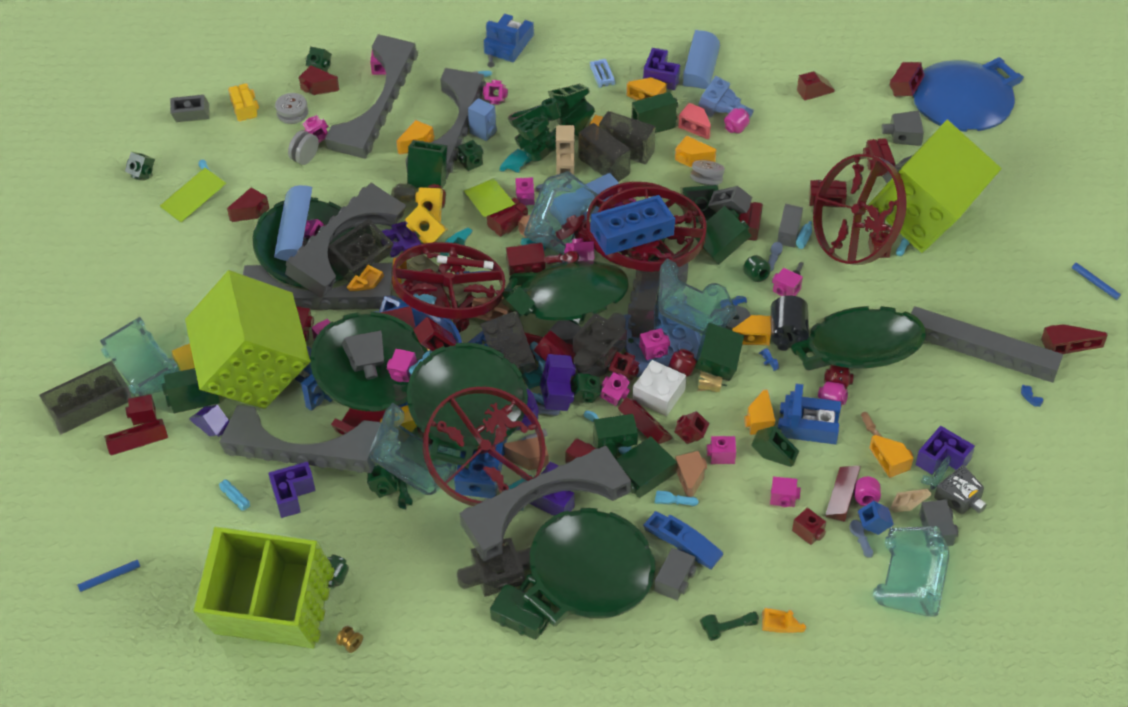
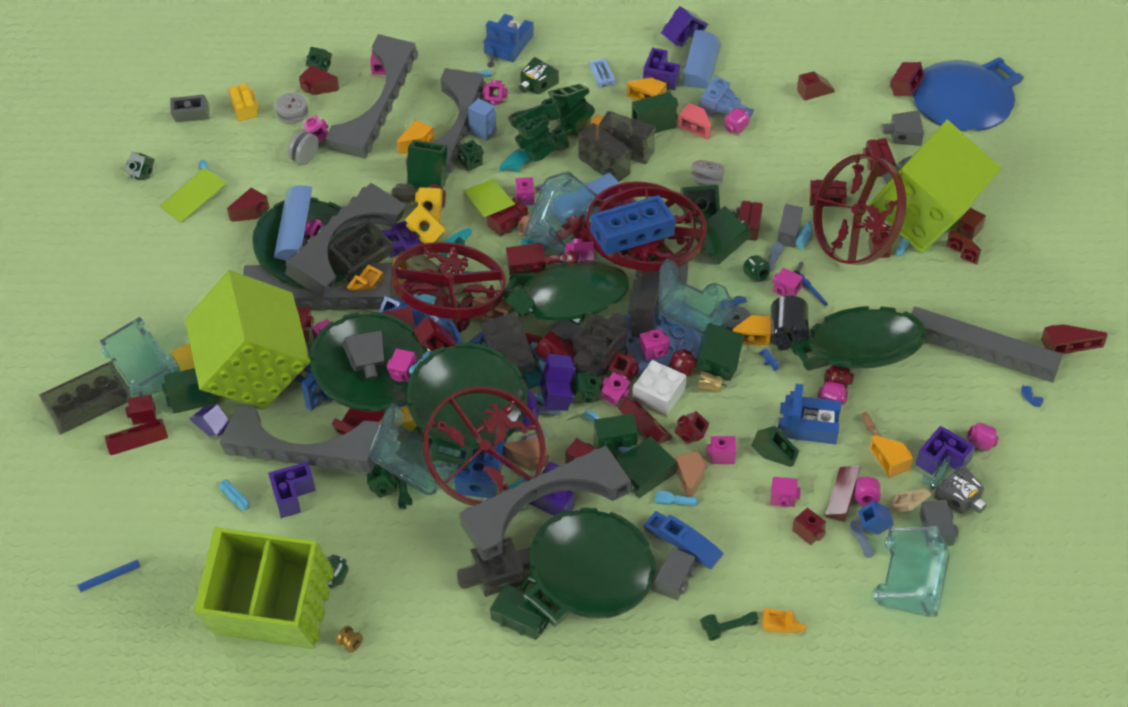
dark red bar [437,255,493,269] -> none
tan arch [556,125,574,178] -> none
light orange slope [675,136,717,167] -> none
dark grey brick [708,186,753,214] -> none
light orange slope [744,389,775,435] -> none
blue bar [1072,263,1121,300] -> none
none -> dark green torso [519,57,559,94]
none -> dark purple brick [661,5,709,47]
none -> blue piece [800,273,828,306]
none -> dark red slope [946,230,981,265]
none -> dark red brick [956,207,986,240]
none -> dark pink head [967,423,999,451]

